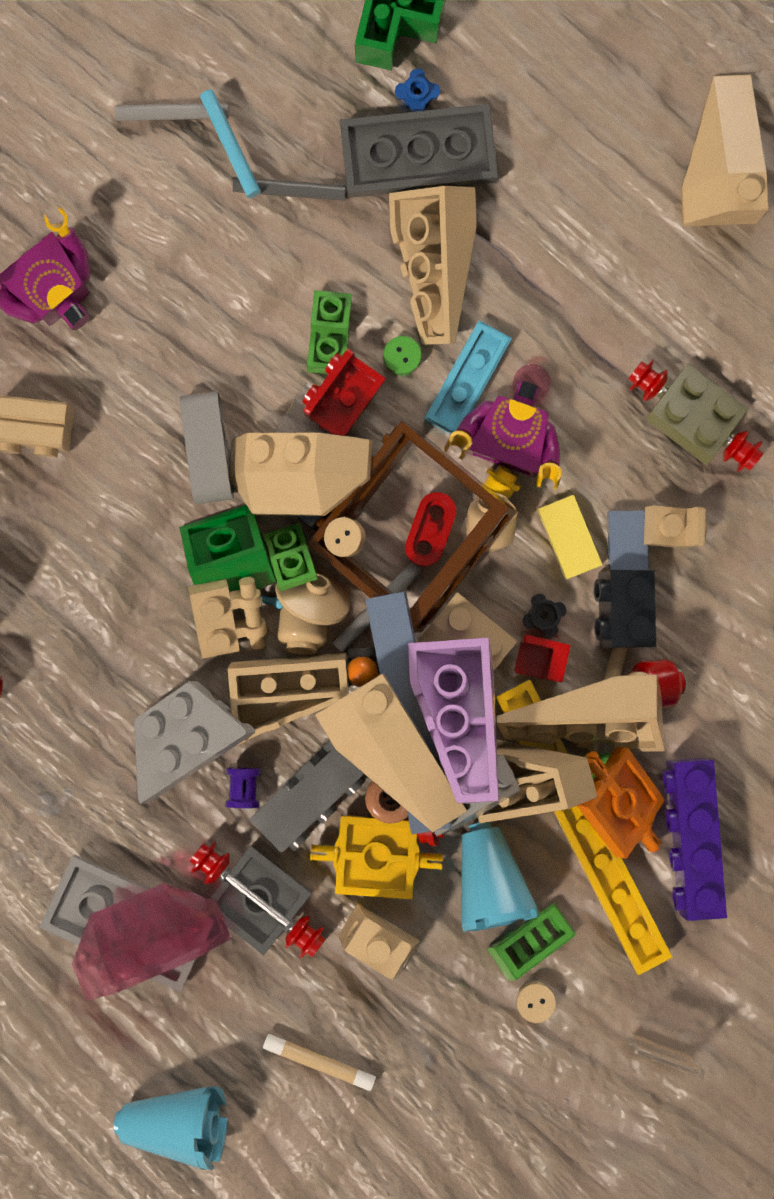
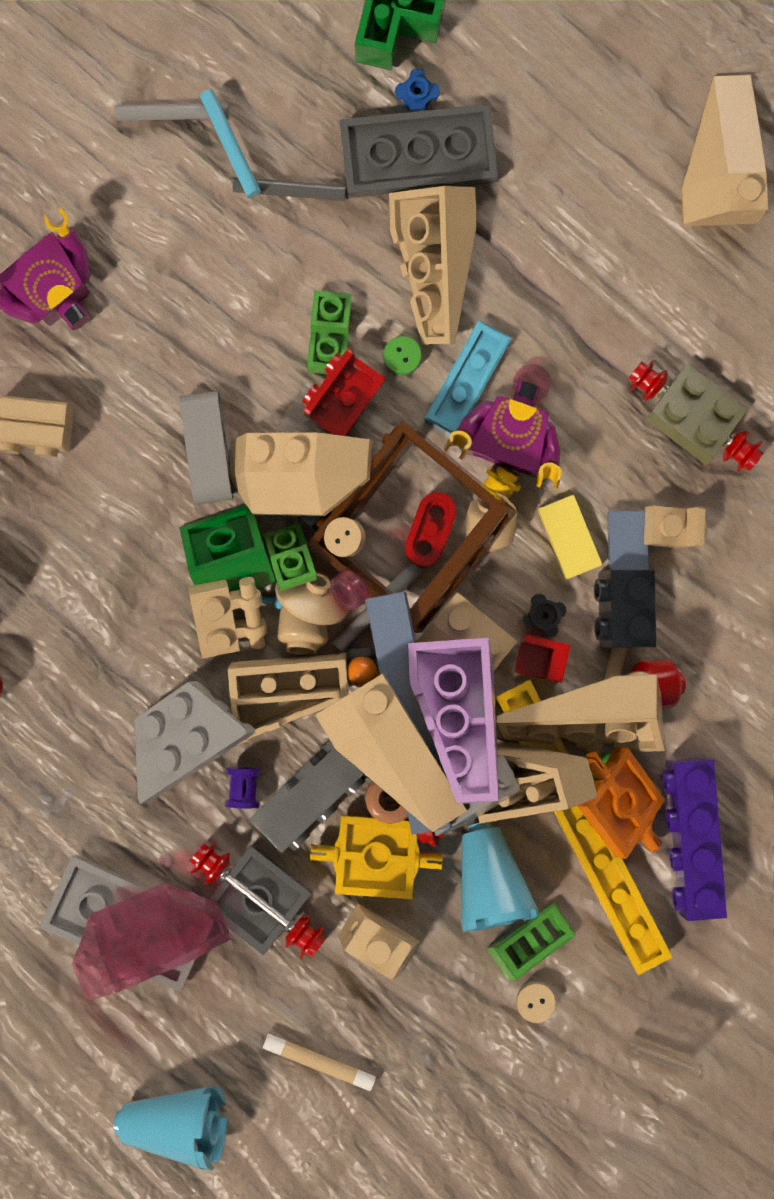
none -> clear pink tile [331,570,369,611]

